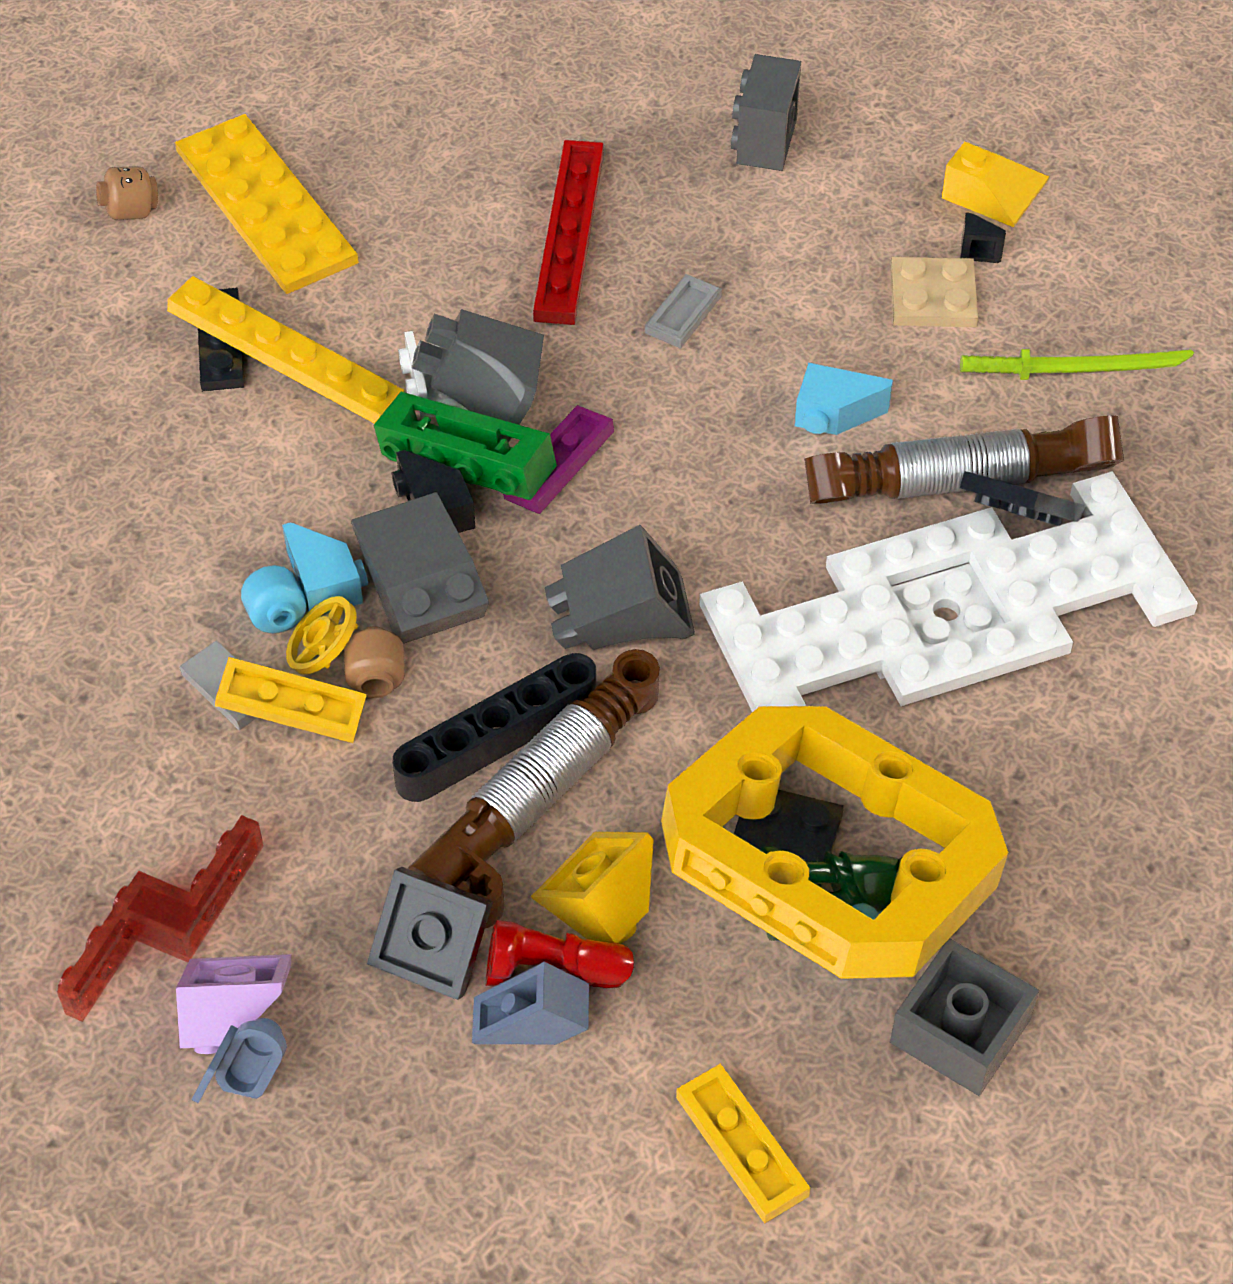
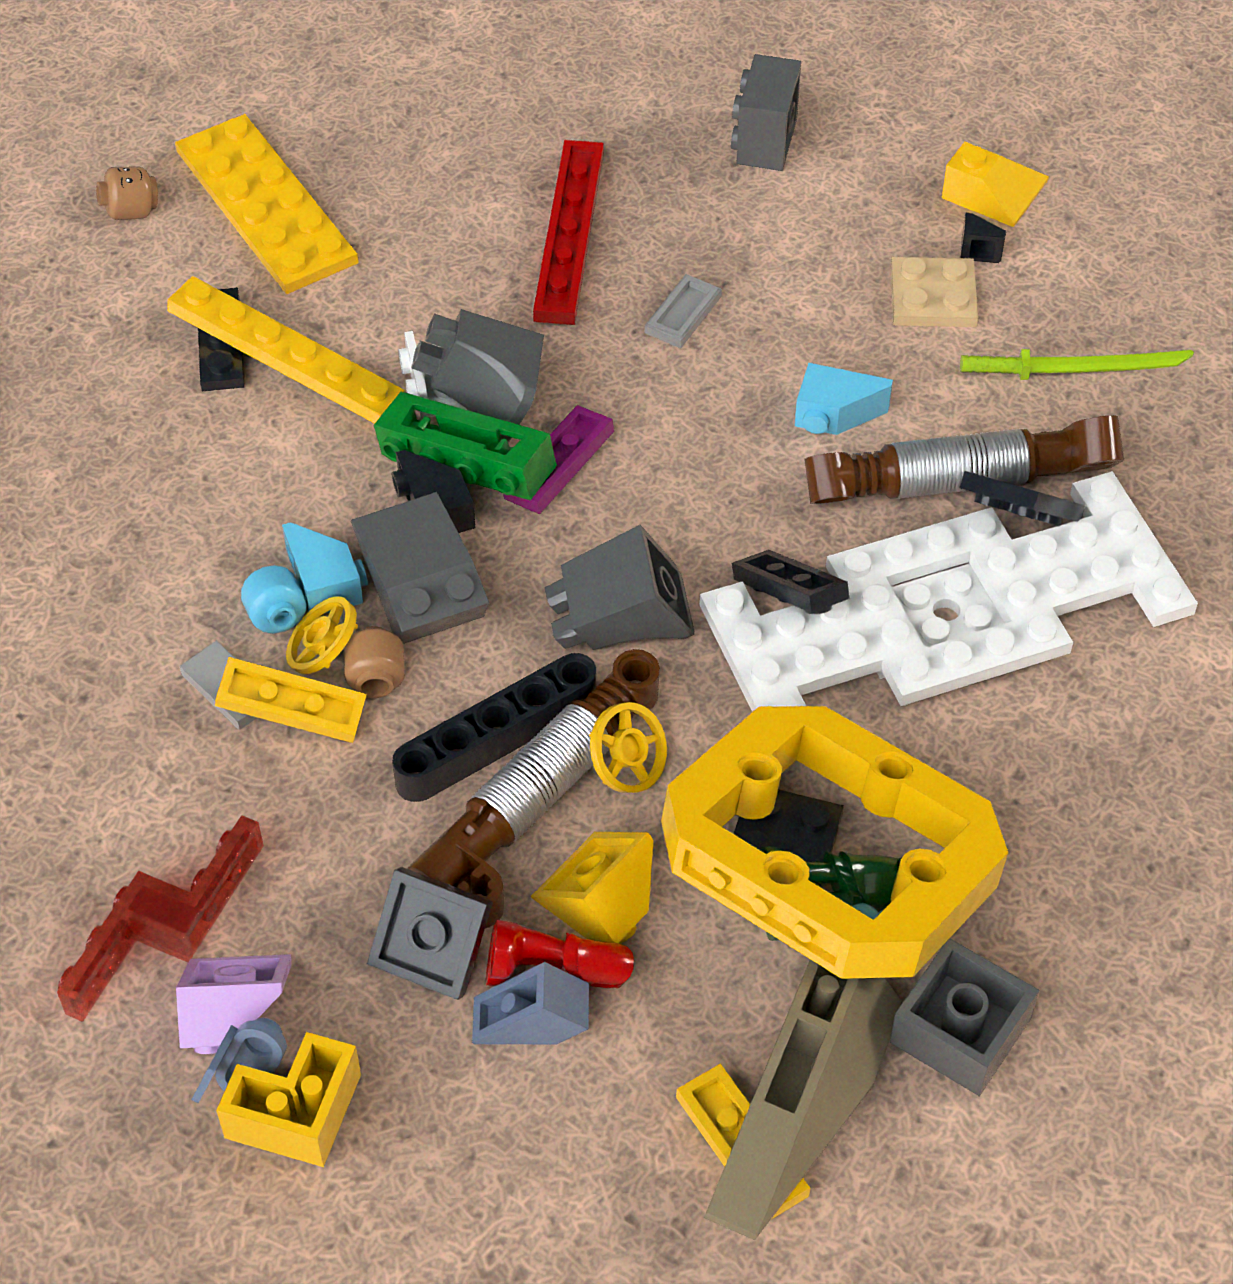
none -> yellow brick [216,1032,361,1167]
none -> yellow wheel [589,702,667,793]
none -> dark tan wedge [704,959,903,1240]
none -> black plate [732,550,850,614]

